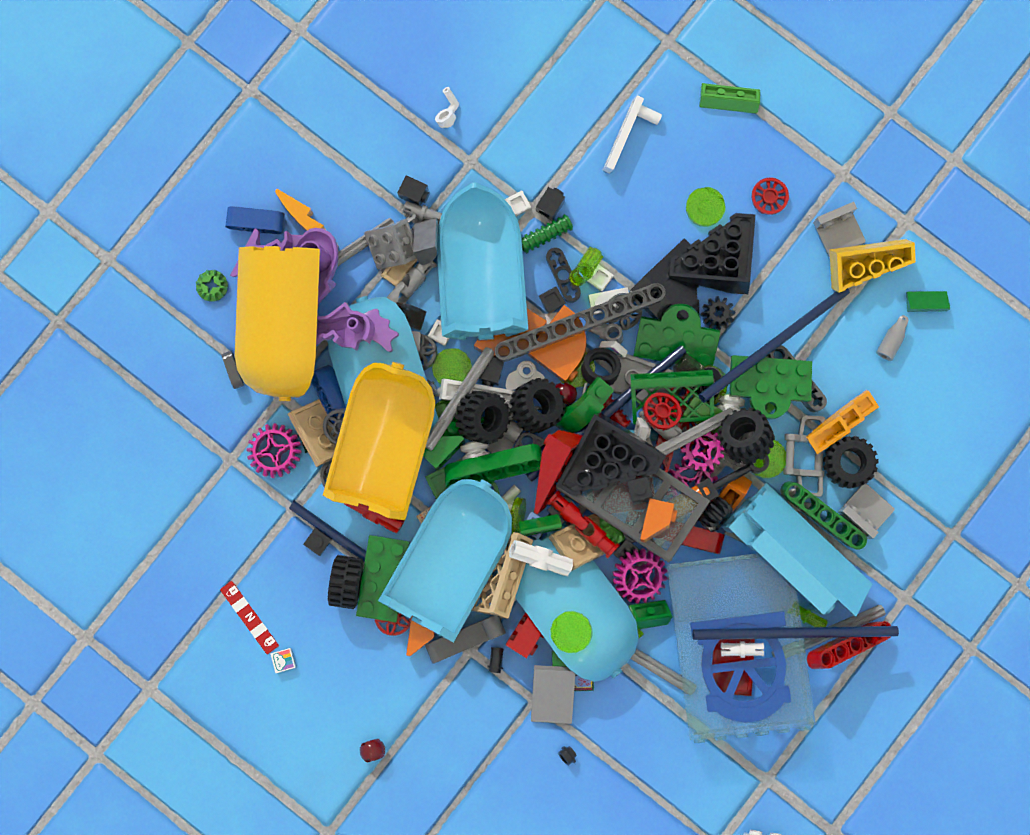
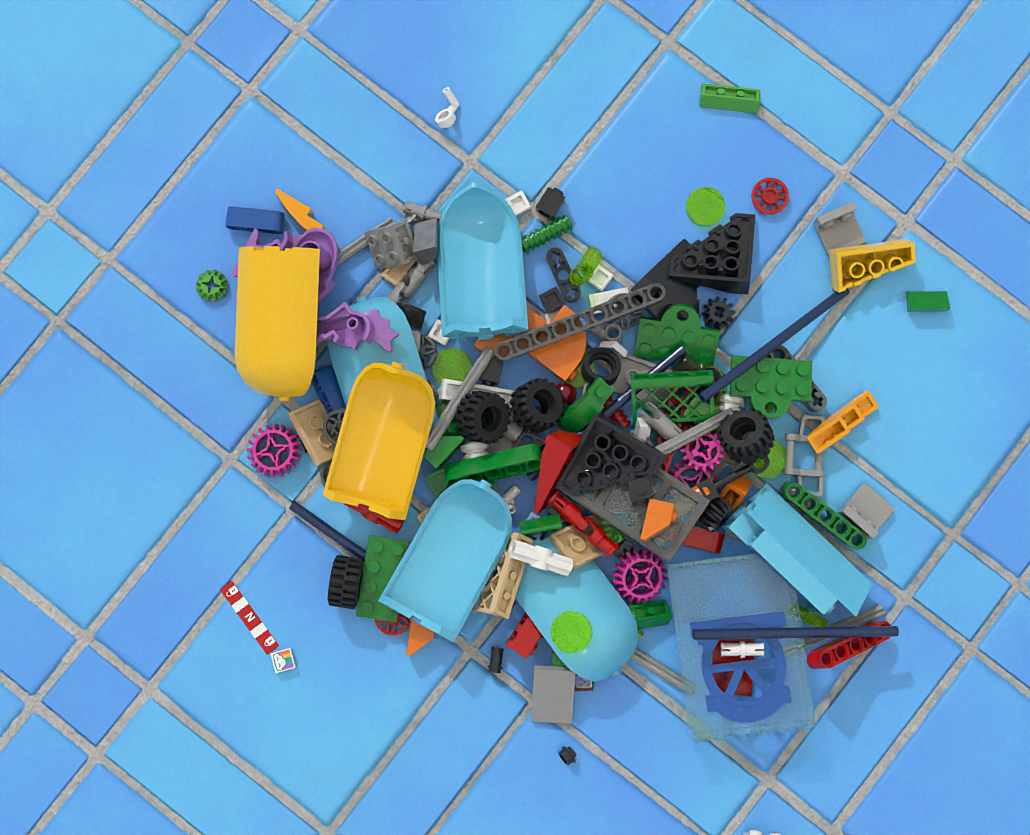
dark grey beam [222,351,244,389] -> none
black plate [303,528,332,556] -> none
dark red piece [360,739,385,763] -> none
black brick [397,175,430,206] -> none
dark grey beam [425,615,506,664] -> none
white plate [506,361,545,390] -> none
clear neon green tile [510,497,526,534] -> none
white piece [603,95,662,174] -> none
red wheel [643,393,681,431] -> none
black tyre [823,436,879,488] -> none
light grey piece [876,315,909,361] -> none

